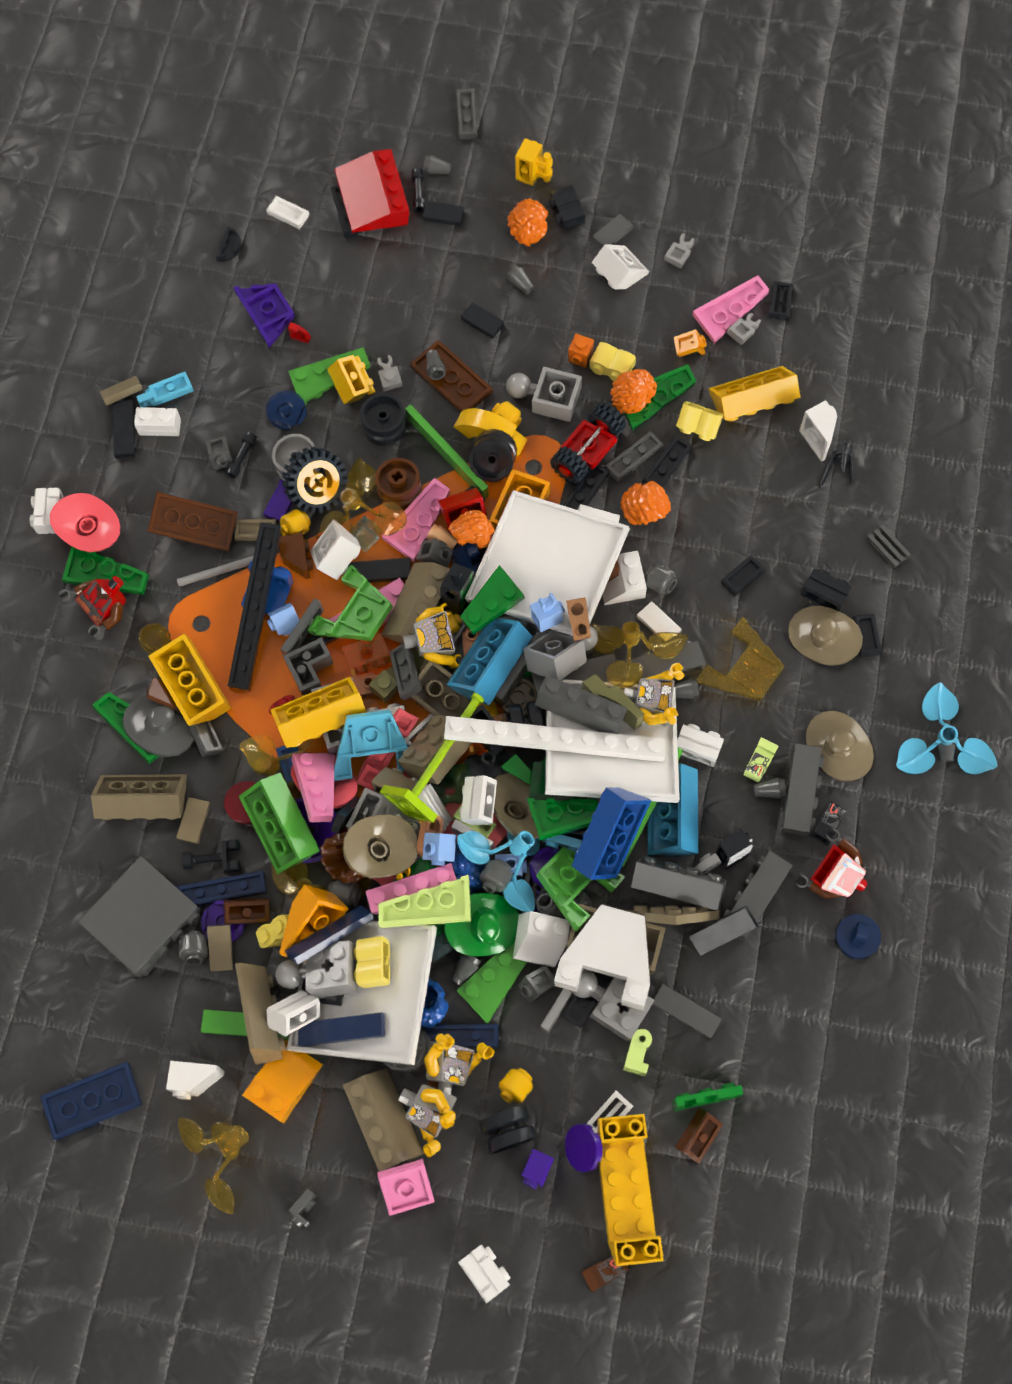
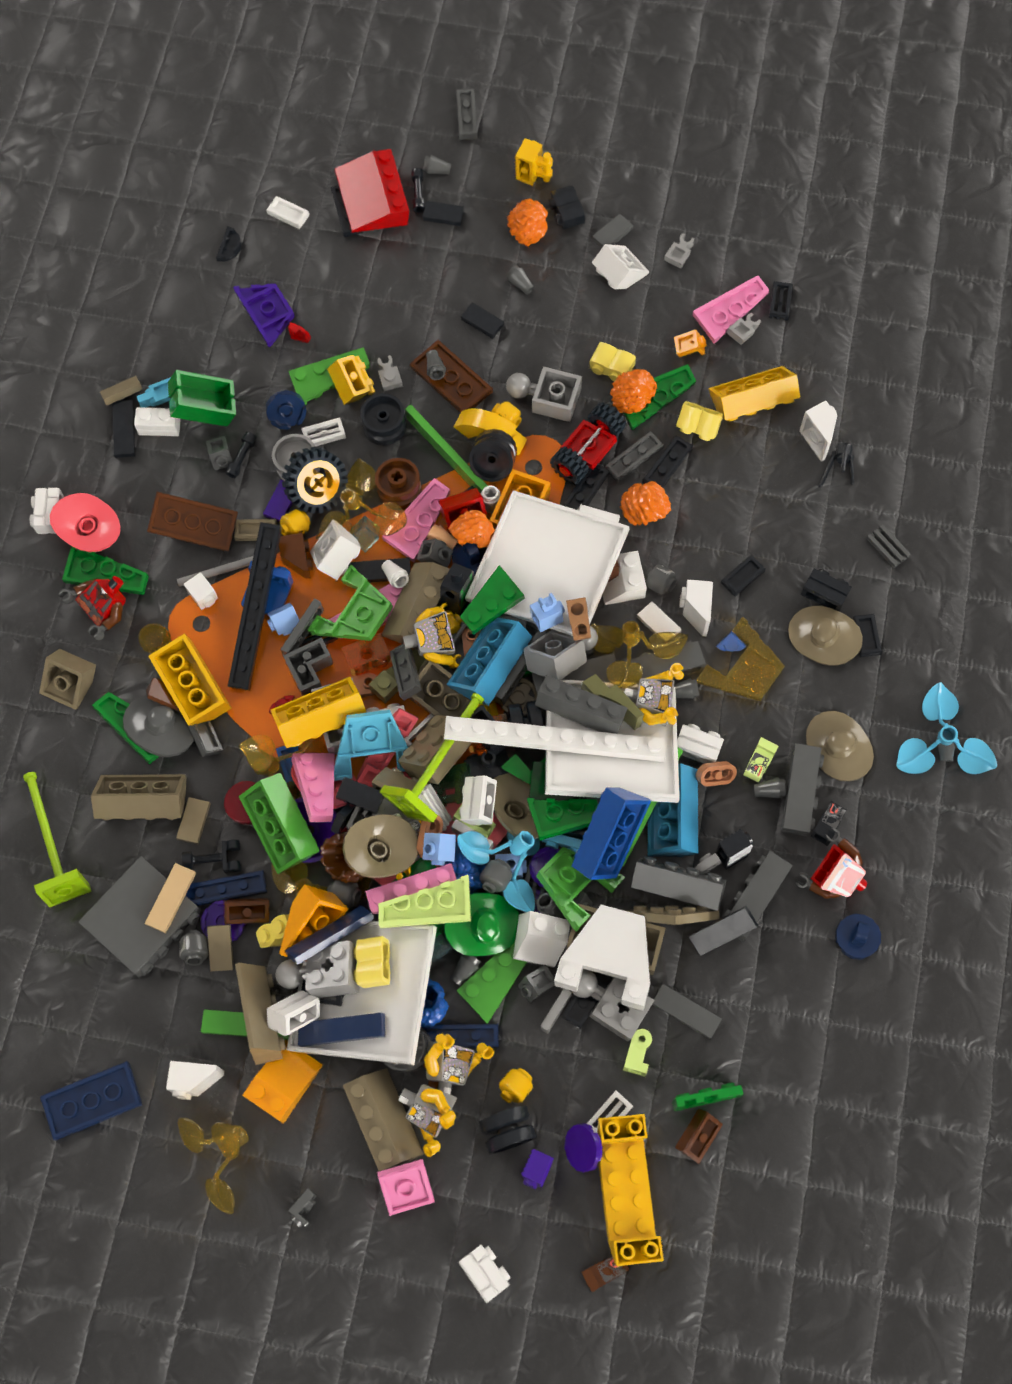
orange brick [568,334,594,368] -> none
none -> lime tile [23,772,91,907]
none -> dark tan slope [39,649,96,710]
none -> tan tile [145,863,196,934]
none -> green piece [168,370,236,427]
none -> white brick [184,572,218,610]
none -> white tile [302,417,346,447]
none -> black tile [335,777,384,814]
none -> white cone [381,560,409,588]
none -> white cone [481,485,501,514]
none -> white slope [679,580,713,637]
none -> nougat plate [696,761,737,786]
none -> blue tile [716,630,746,652]

